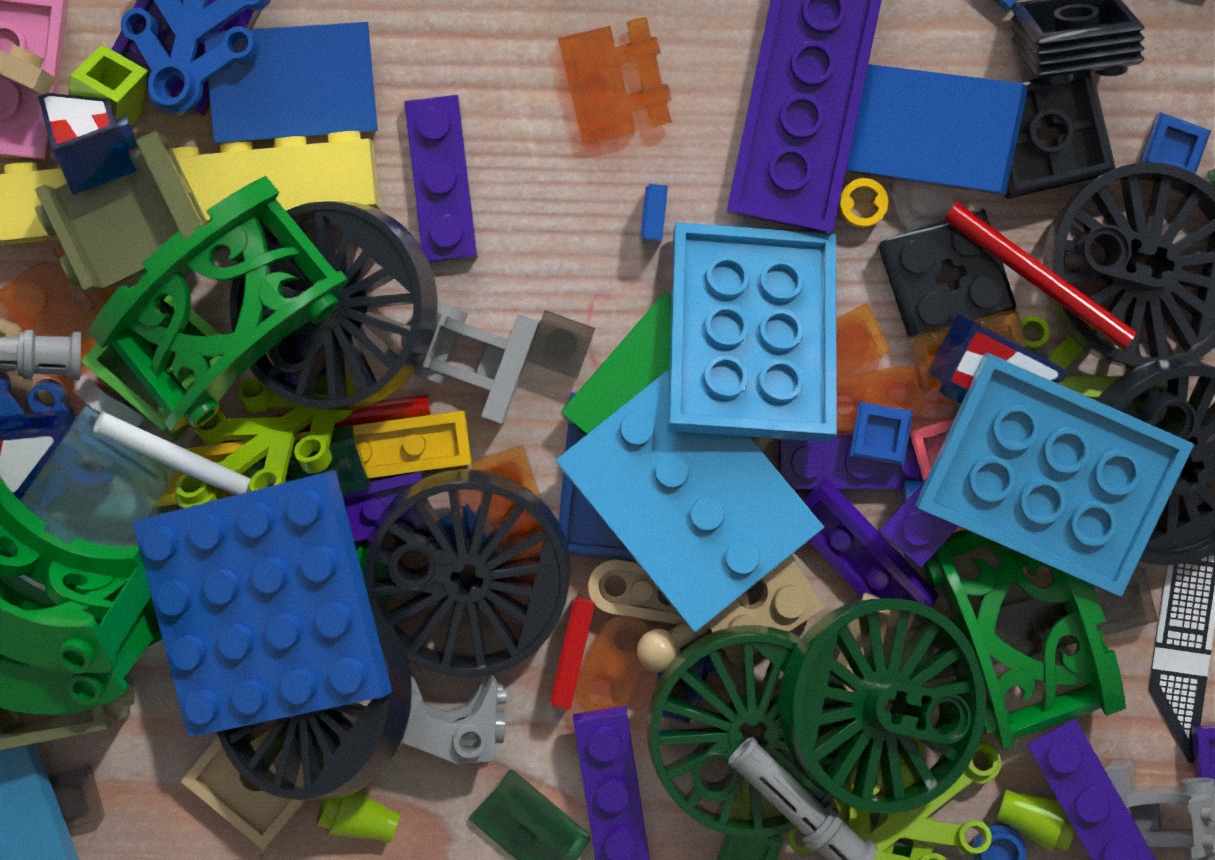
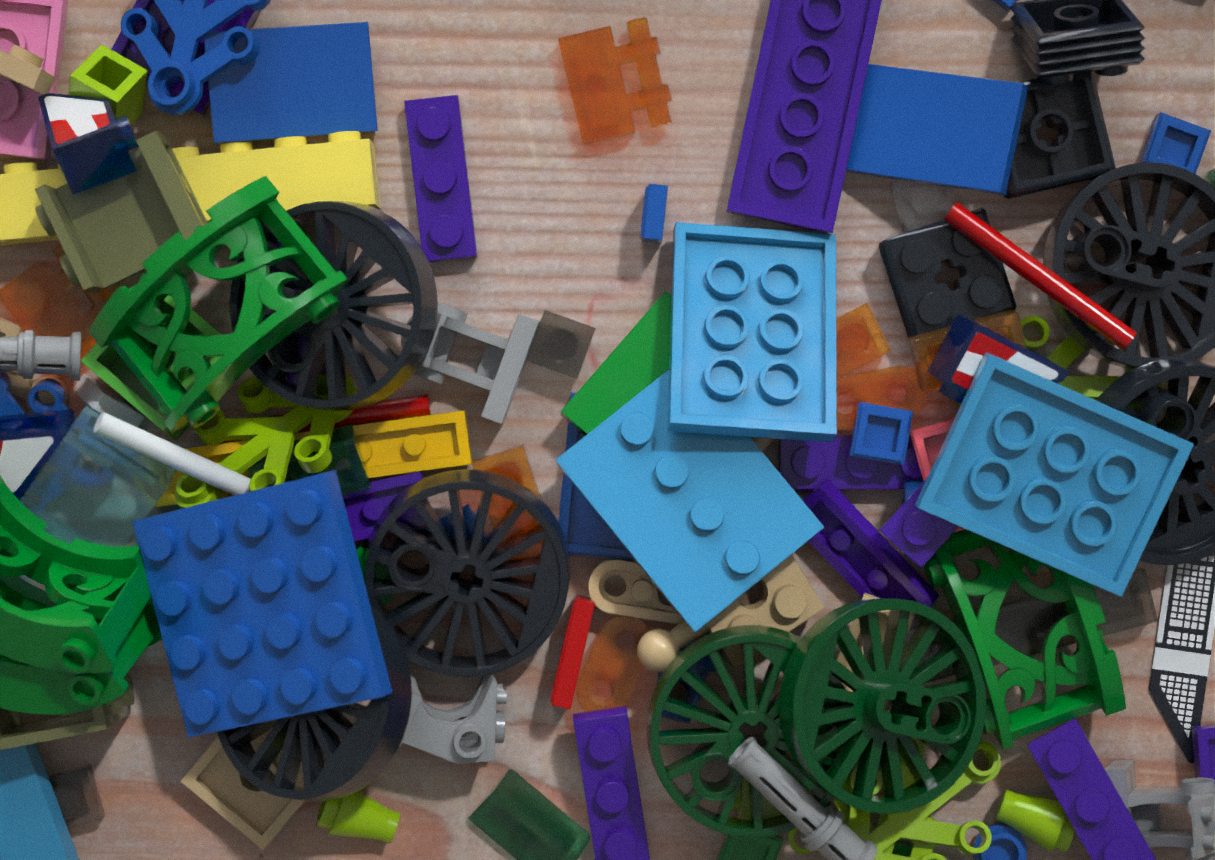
yellow bush [838,178,889,229] -> none

